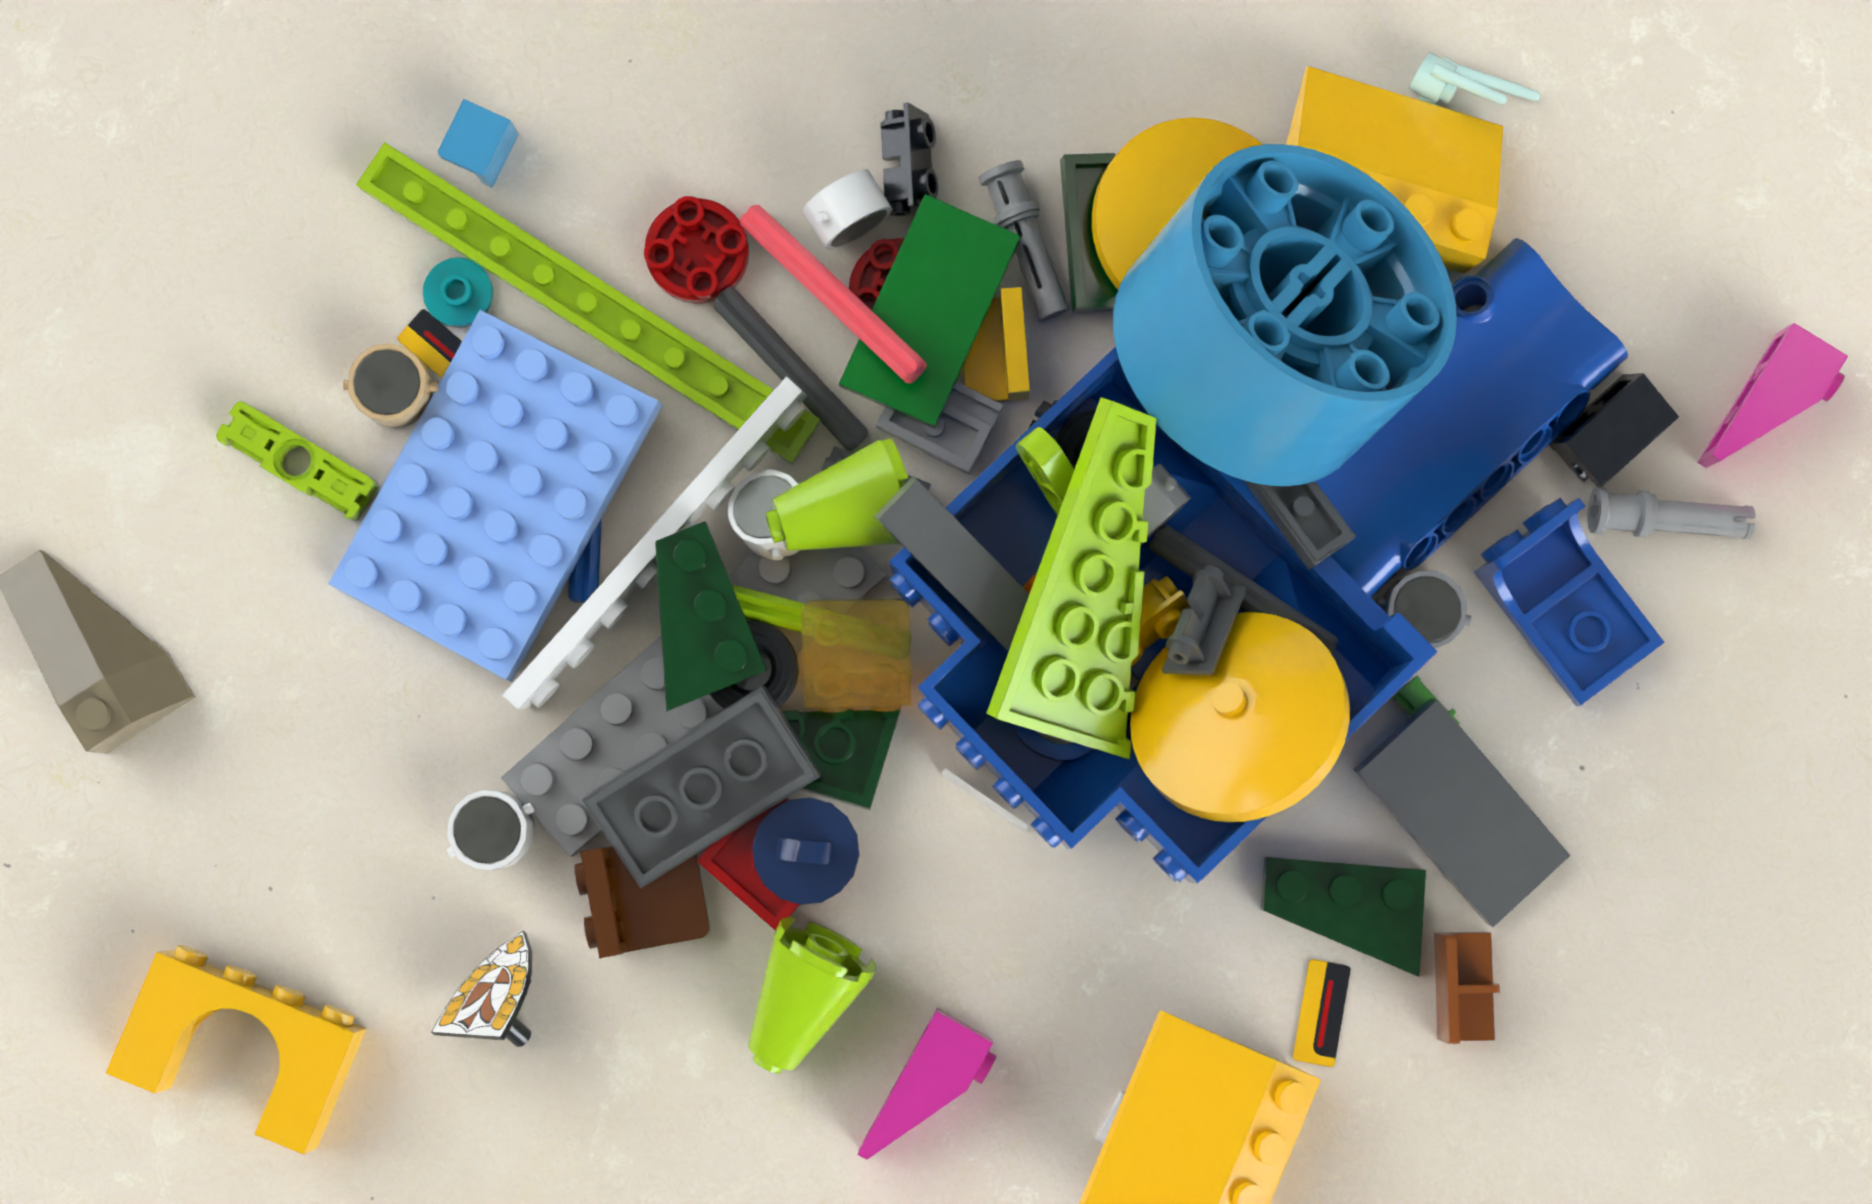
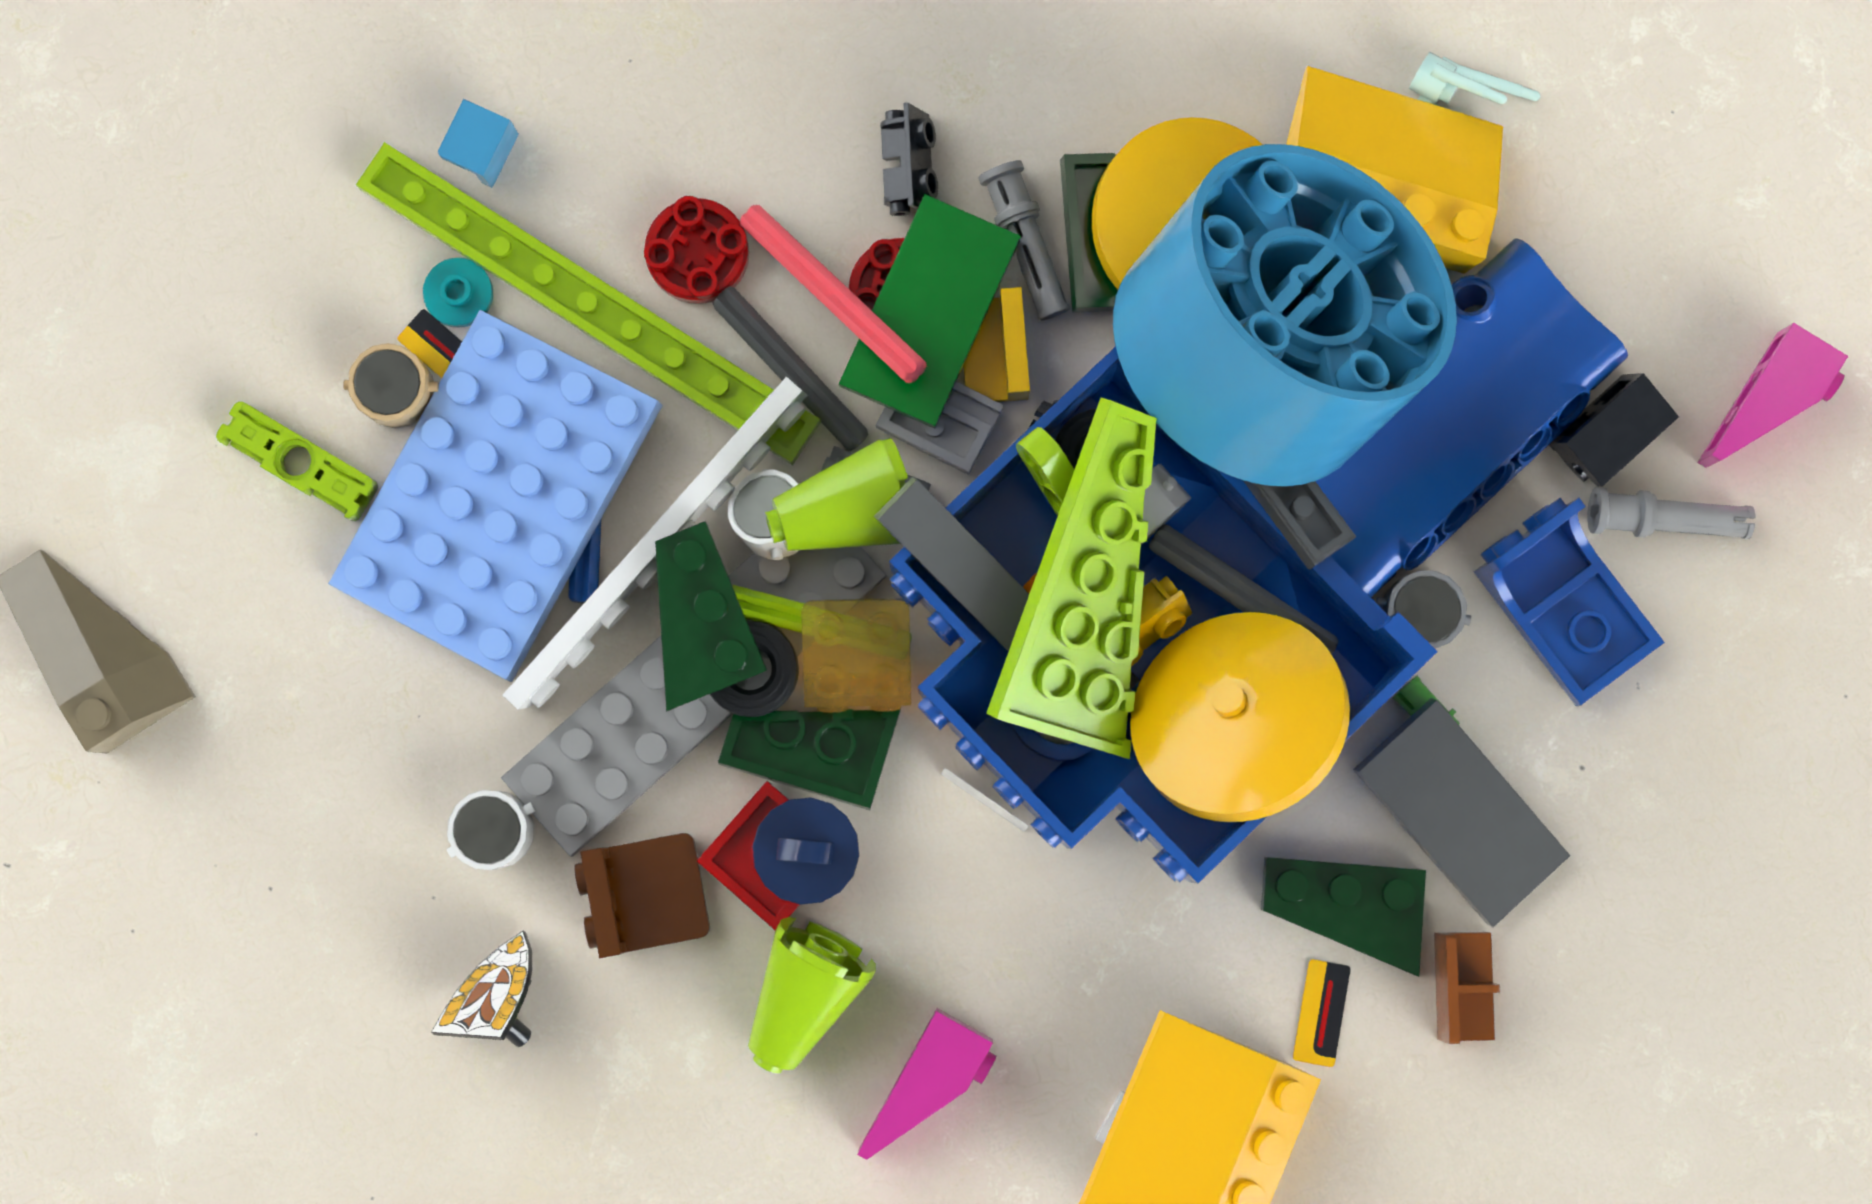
yellow arch [105,945,366,1155] -> none
dark grey tile [582,684,821,889] -> none
white piece [803,169,892,250] -> none
dark grey hinge [1162,565,1247,675] -> none

